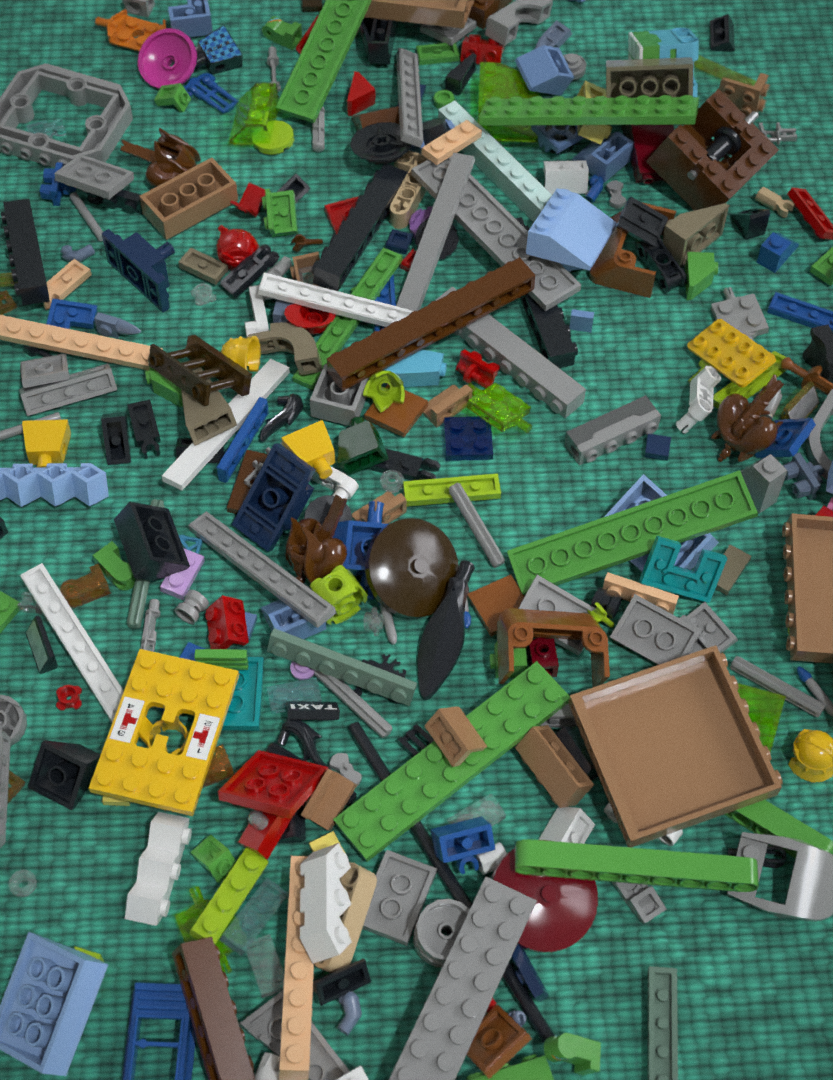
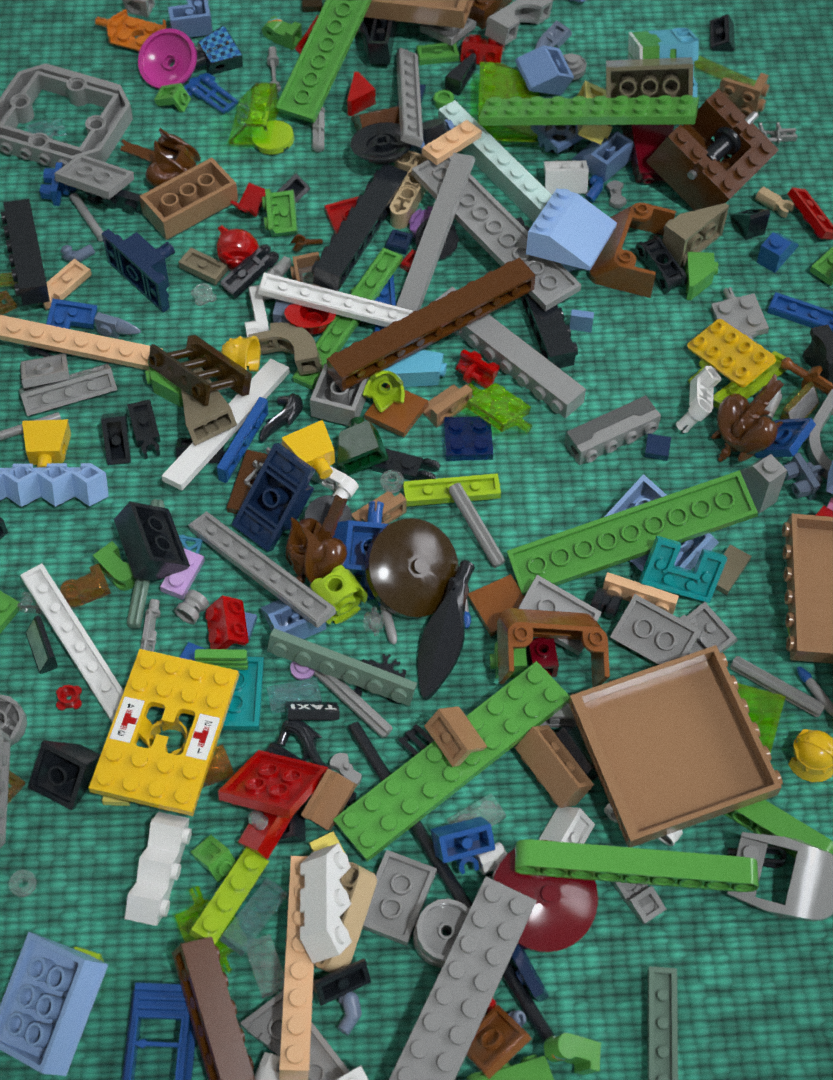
lime hand [587,602,614,628] -> none
black plate [615,197,668,247] -> none

